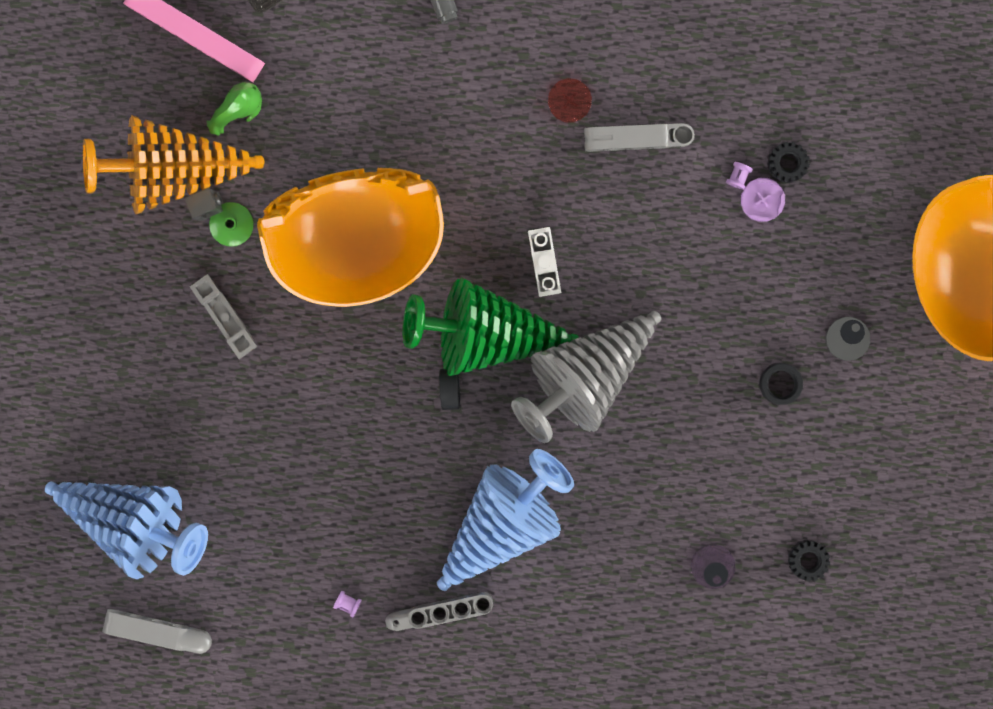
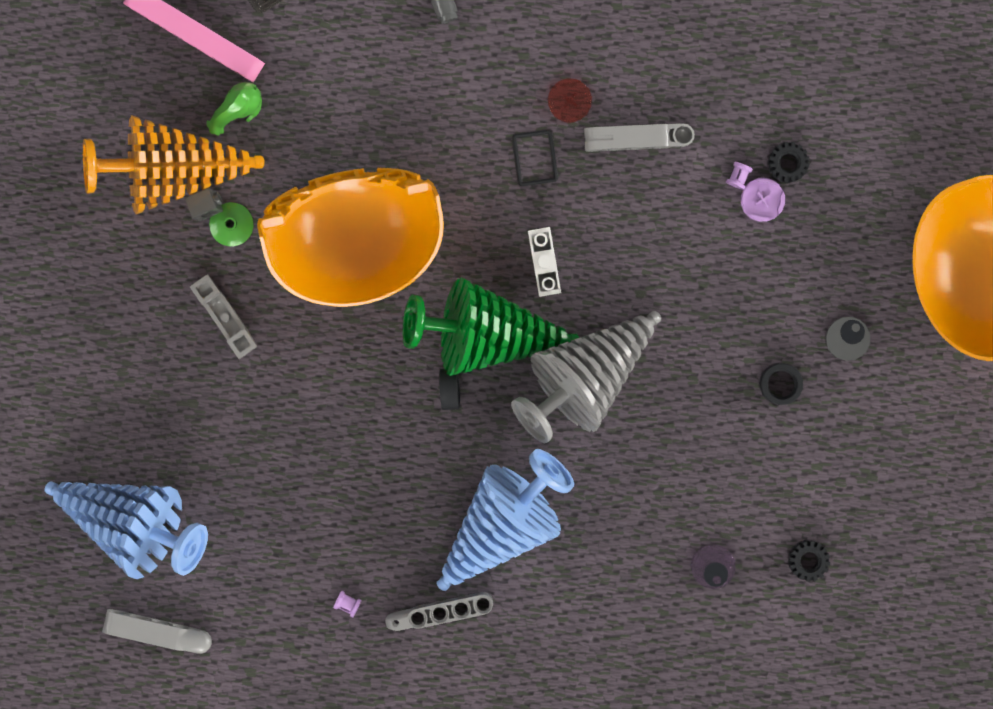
none -> black piece [512,130,558,186]

